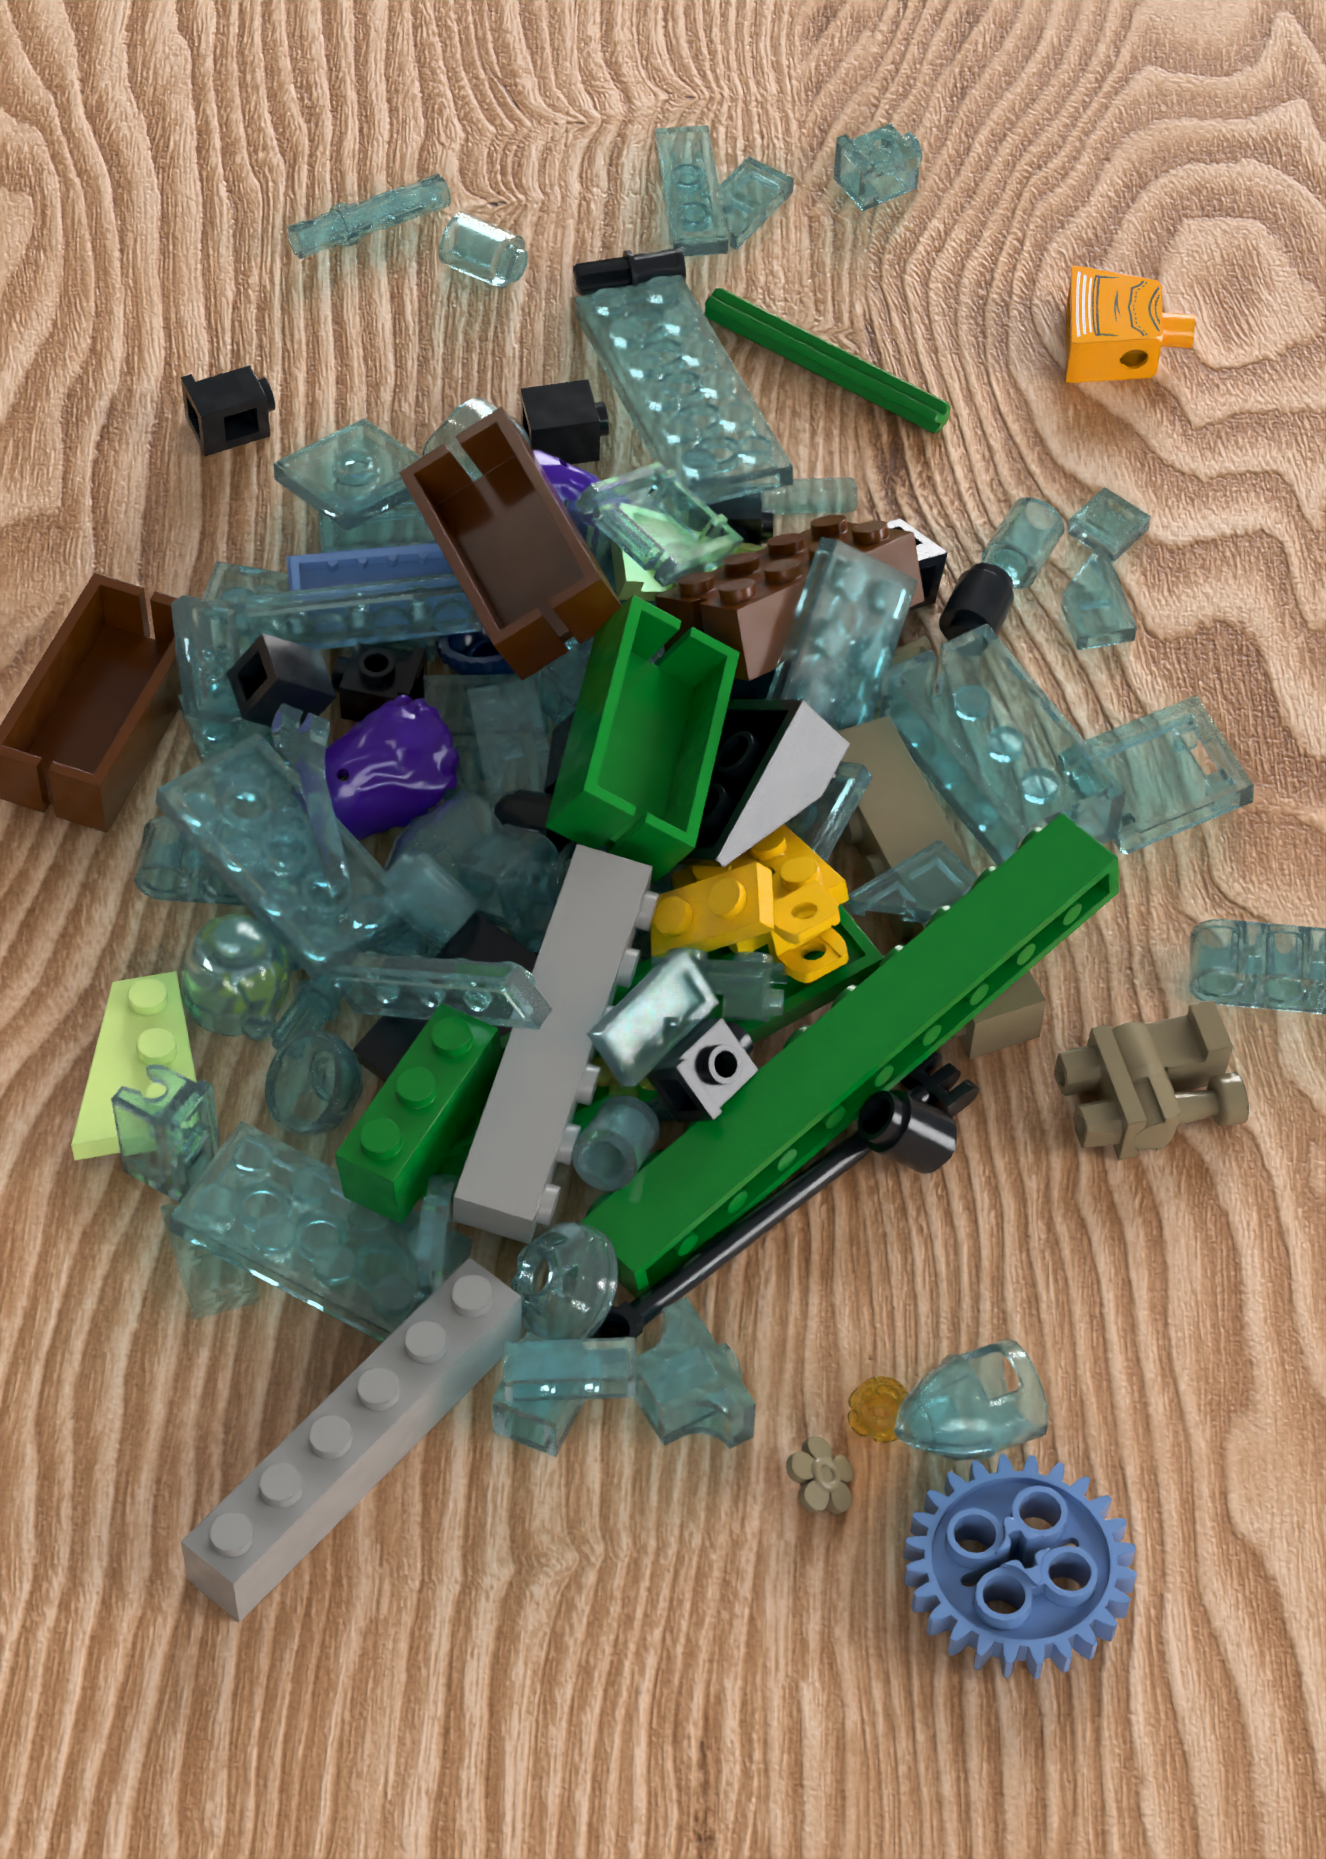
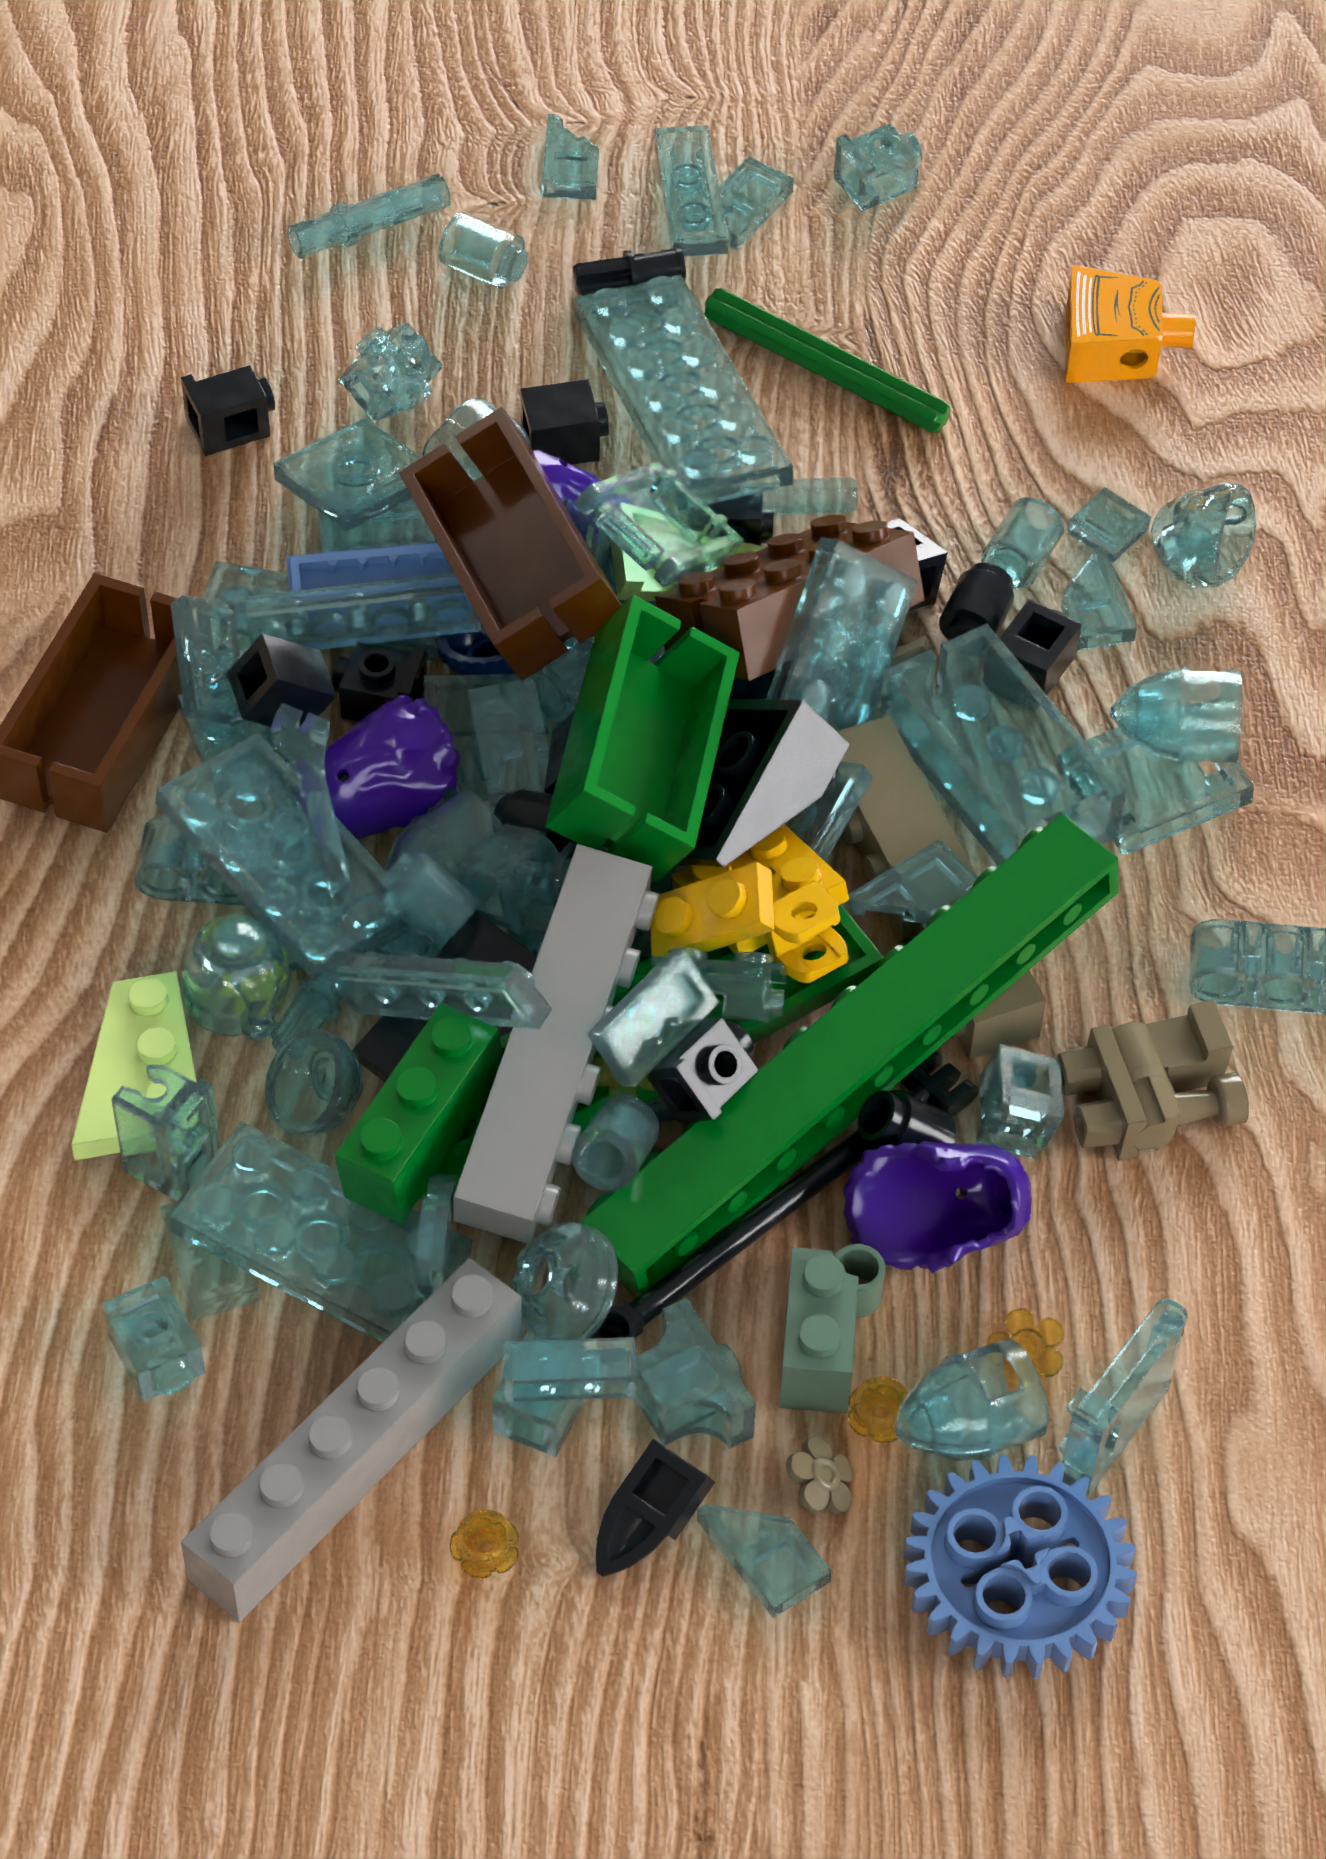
none -> clear light blue brick [102,1275,206,1401]
none -> clear light blue brick [338,322,443,422]
none -> clear yellow plate [449,1509,519,1579]
none -> clear light blue tile [542,114,599,200]
none -> black plate [596,1439,715,1577]
none -> clear light blue tile [697,1504,832,1619]
none -> sand green hinge [779,1244,886,1414]
none -> dark purple piece [843,1141,1032,1273]
none -> clear light blue brick [976,1044,1064,1159]
none -> clear yellow plant [987,1308,1064,1385]
none -> black brick [988,599,1082,709]
none -> clear light blue container [1058,1299,1188,1499]
none -> clear light blue helmet [1110,664,1243,764]
none -> clear light blue piece [1151,483,1256,588]

